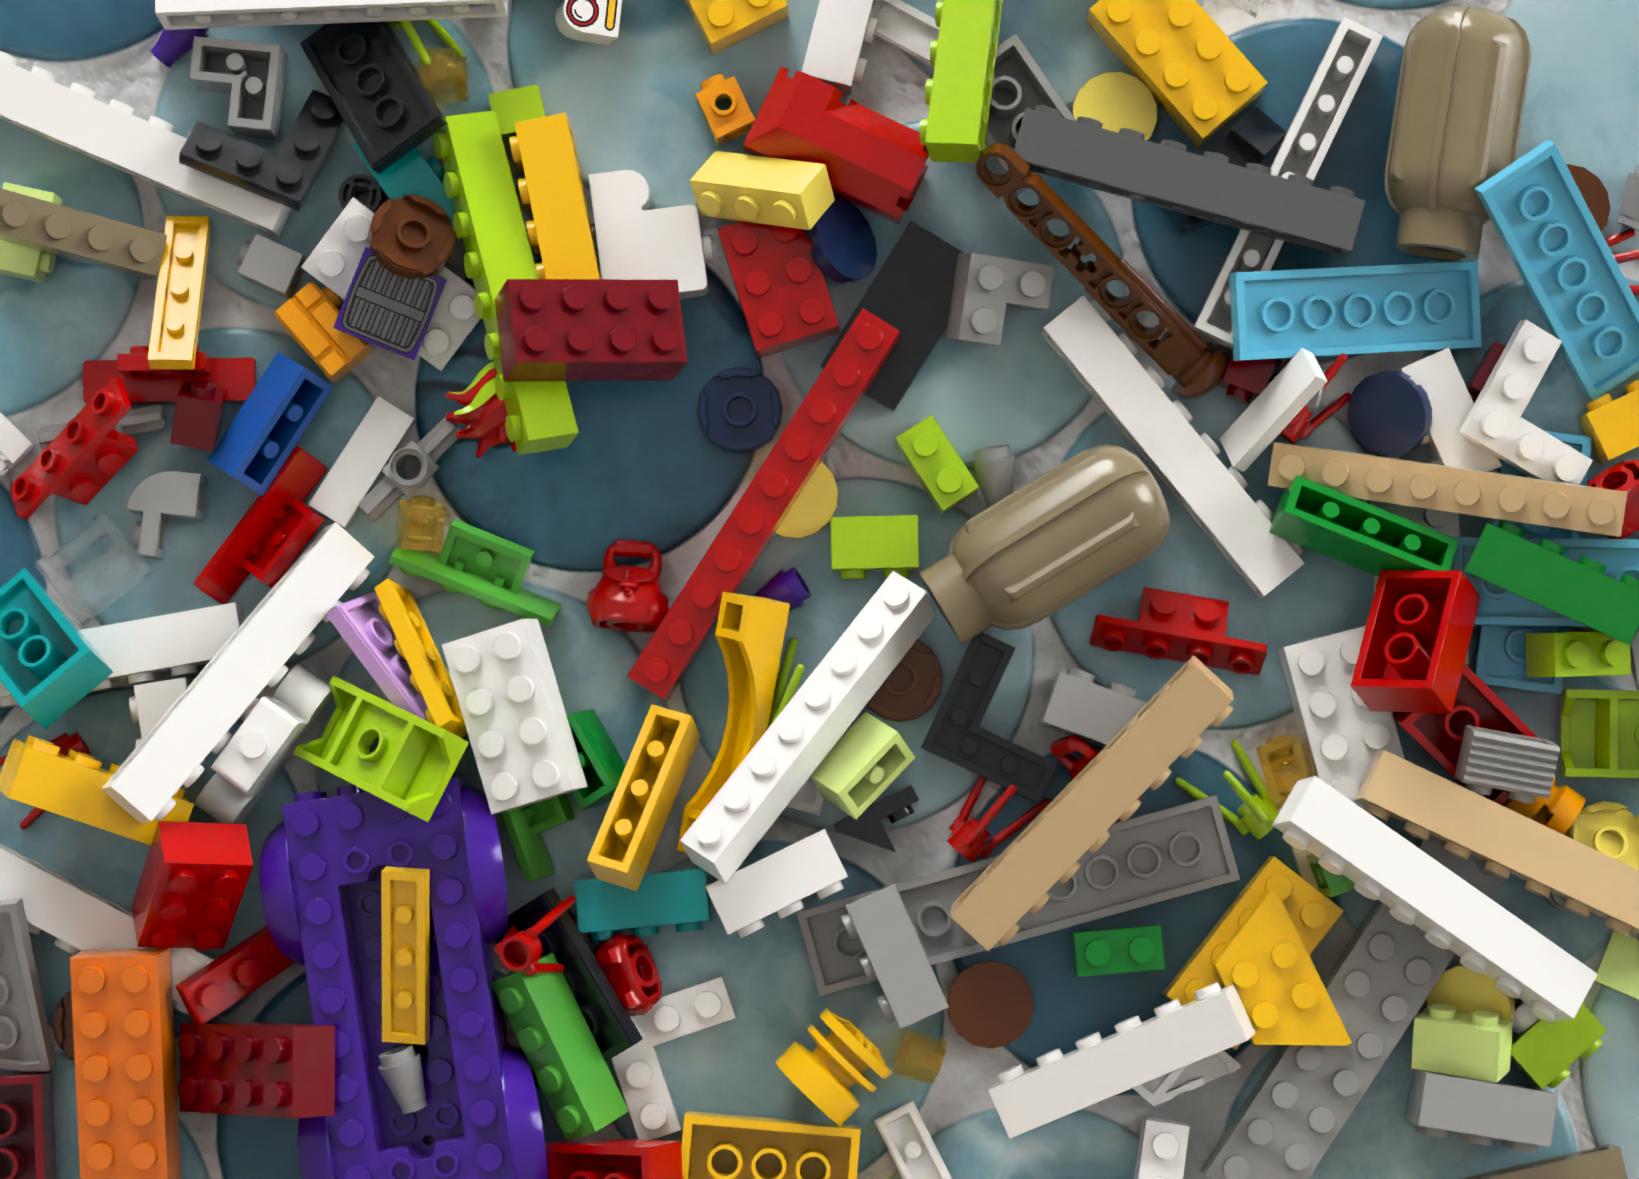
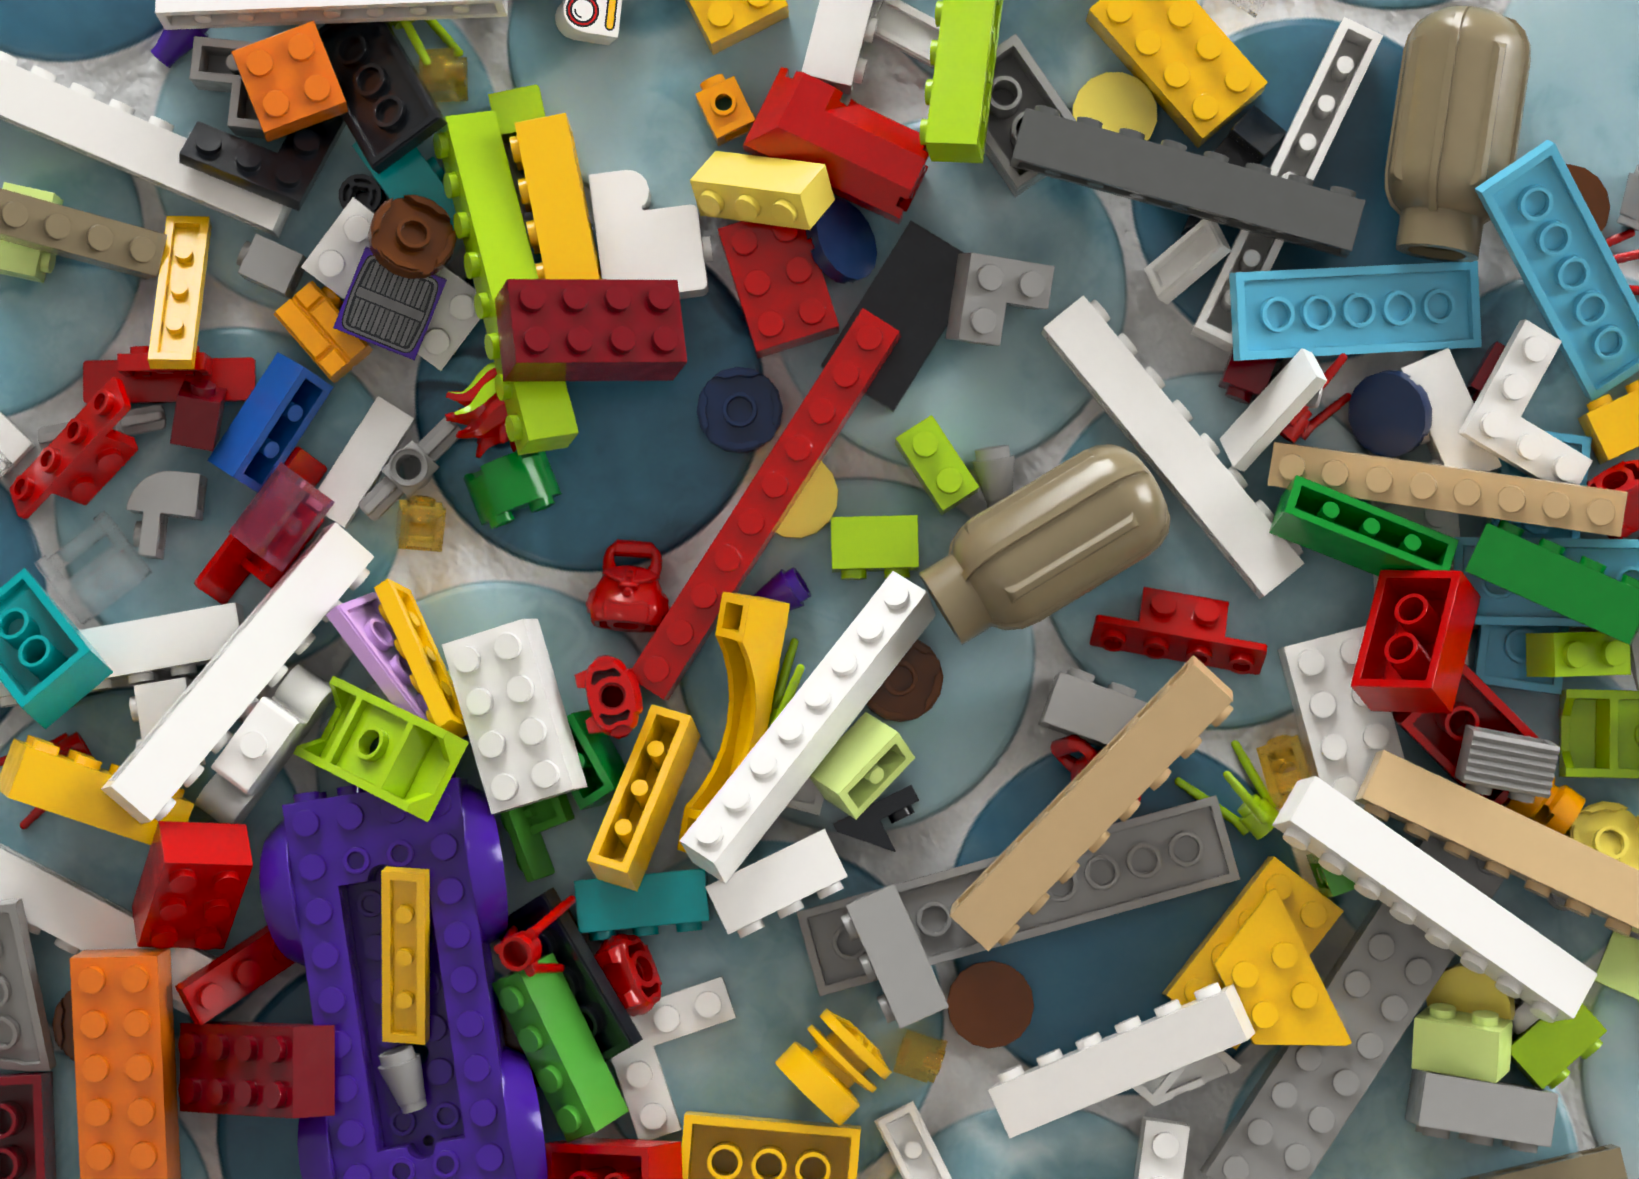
bright green bracket [389,519,561,626] -> none
black plate [921,633,1057,804] -> none
red plant [947,776,1051,863] -> none
reddish brown piece [976,143,1227,398] -> none
green brick [1070,924,1165,977] -> none
none -> clear pink brick [228,462,335,572]
none -> orange brick [231,21,348,142]
none -> green cylinder [463,451,562,529]
none -> red piece [574,655,643,739]
none -> white tile [1144,219,1232,305]

